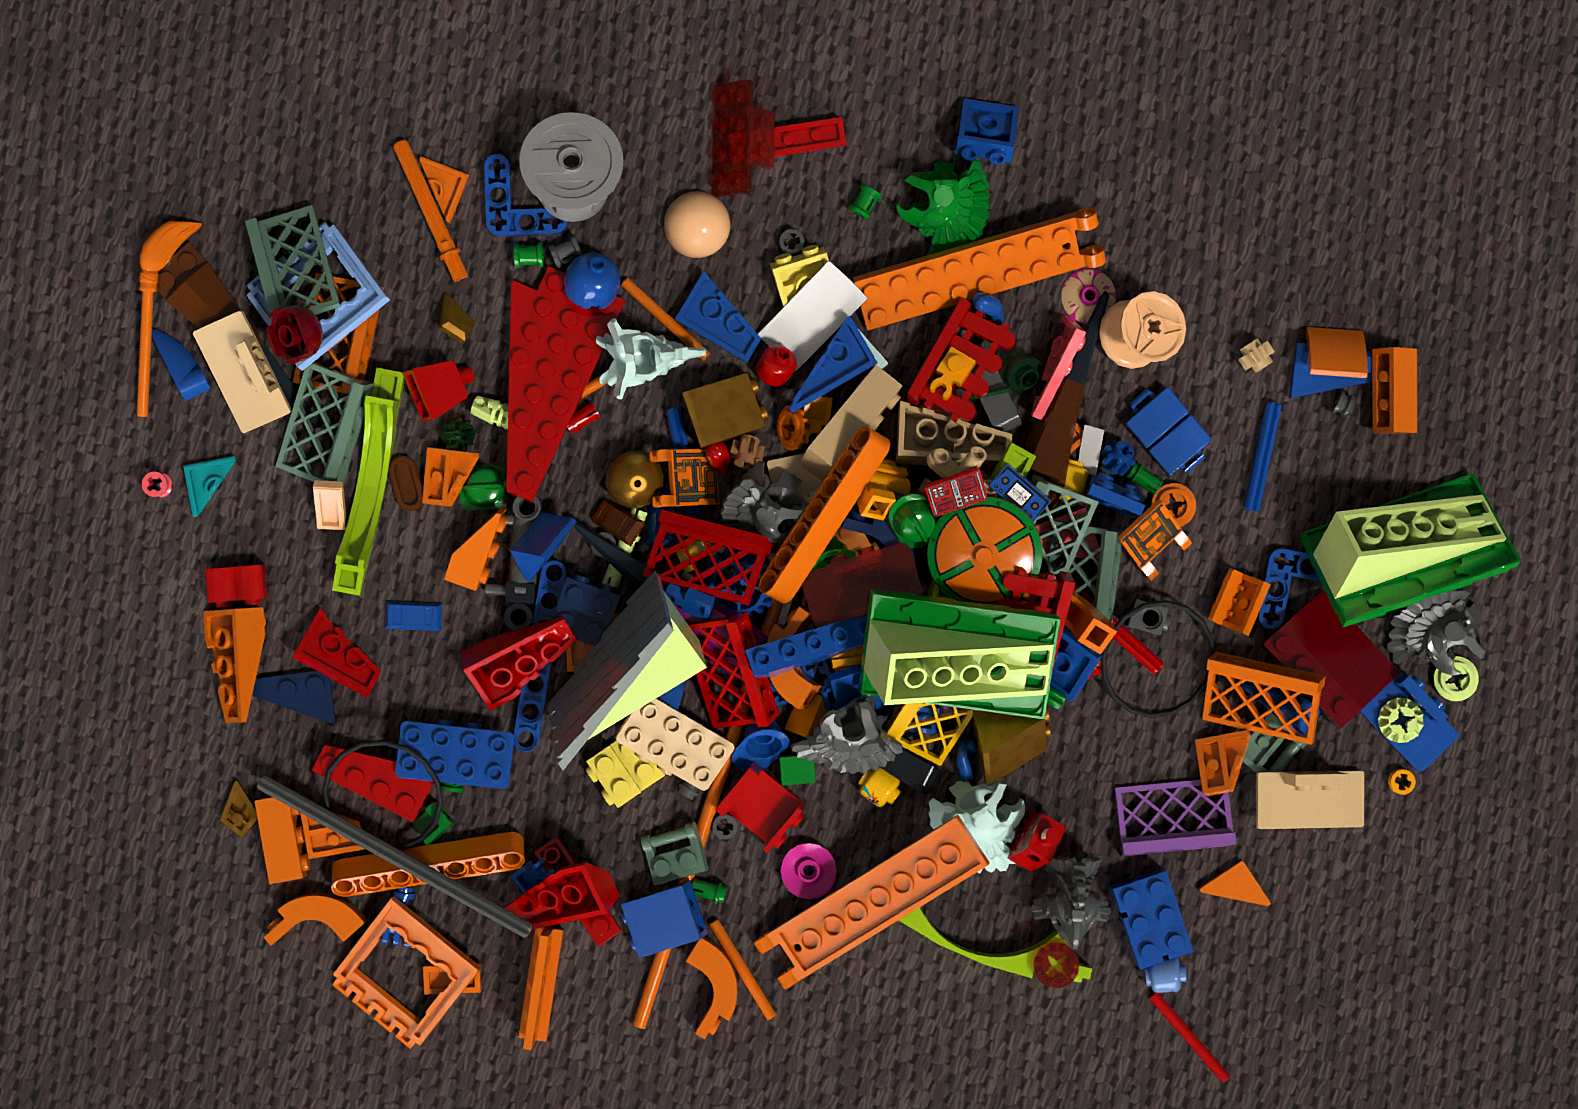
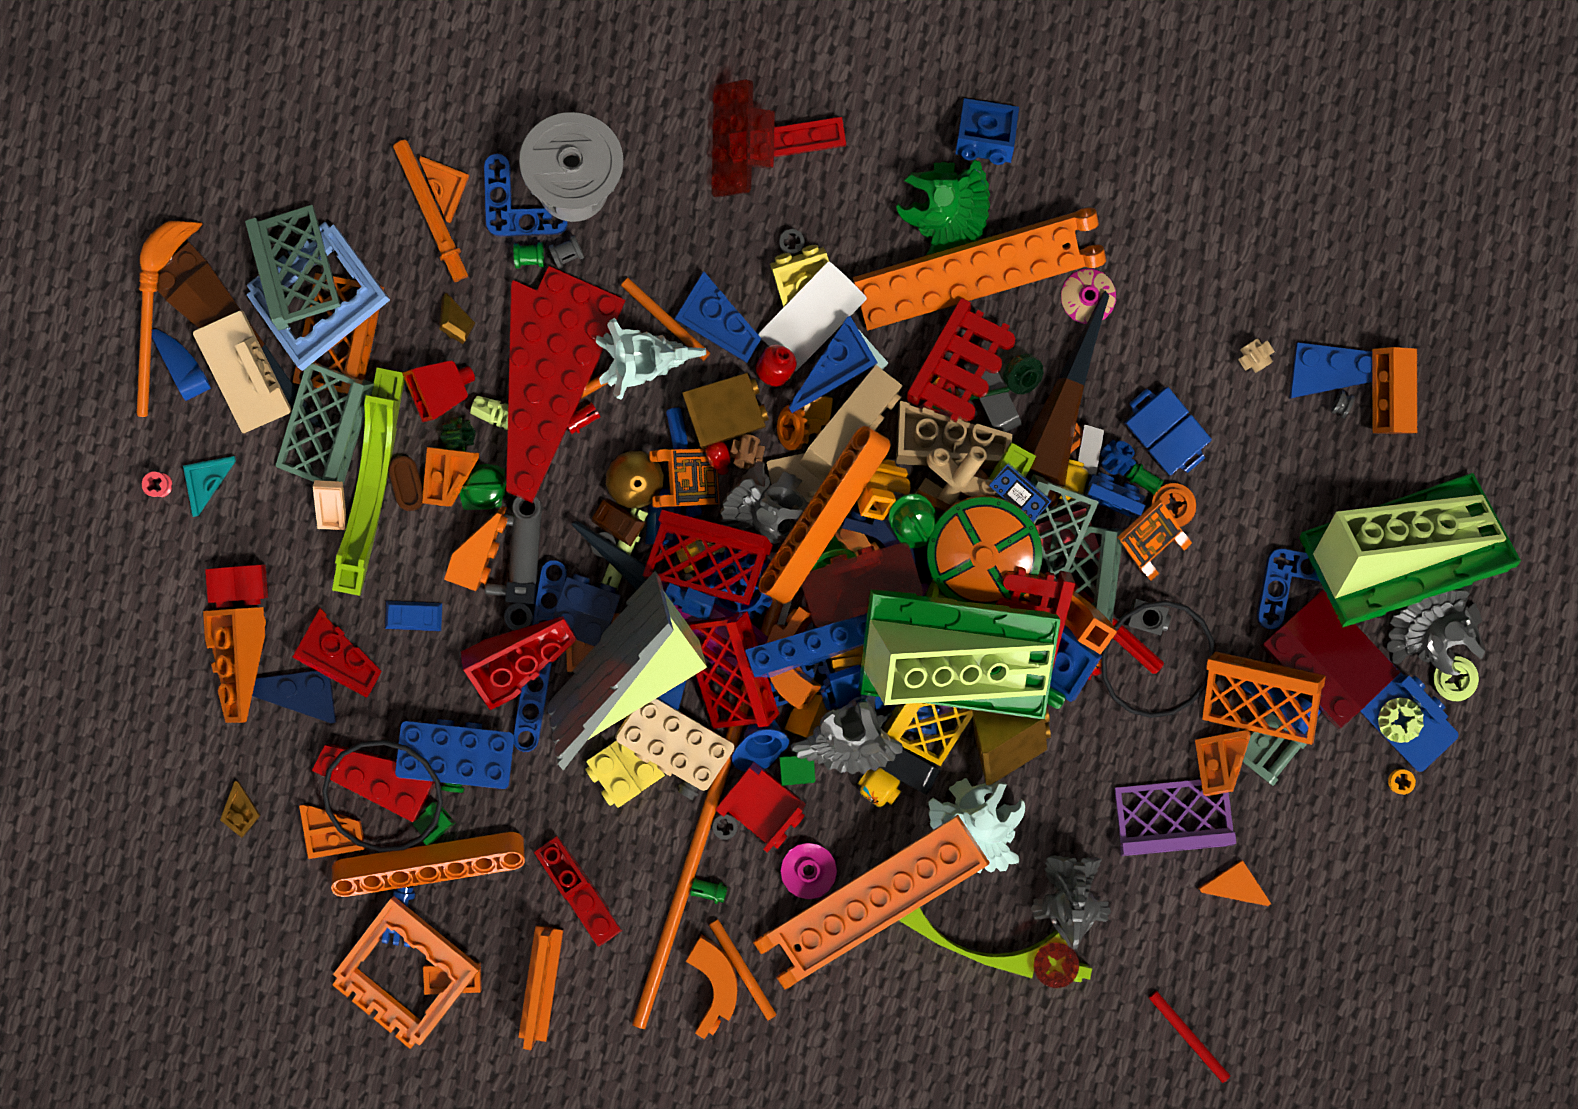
orange brick [254,796,310,884] -> none
dark grey axle [257,775,533,937] -> none
orange arch [263,893,368,945] -> none
dark red cylinder [267,305,323,364] -> none
red wedge [504,862,620,934] -> none
blue slope [510,512,577,583] -> none
blue plate [511,857,555,893] -> none
blue cylinder [563,252,620,309] -> none
blue panel [621,880,708,958] -> none
sand green plate [641,821,709,886] -> none
light nougat piece [664,191,730,258] -> none
green bush [847,183,883,221] -> none
slope [924,466,988,517] -> none
light orange plate [930,347,976,401] -> none
blue arm [956,739,977,782] -> none
blue arm [973,292,1004,326] -> none
red torso [1007,811,1066,872] -> none
coral wing [1031,314,1086,420] -> none
light nougat piece [1099,291,1186,369] -> none
blue piece [1109,868,1194,970] -> none
medium blue head [1145,956,1187,993] -> none
orange bracket [1208,568,1271,636] -> none
blue axle [1244,402,1282,512] -> none
tan bracket [1256,771,1364,829] -> none
orange slope [1305,327,1368,378] -> none

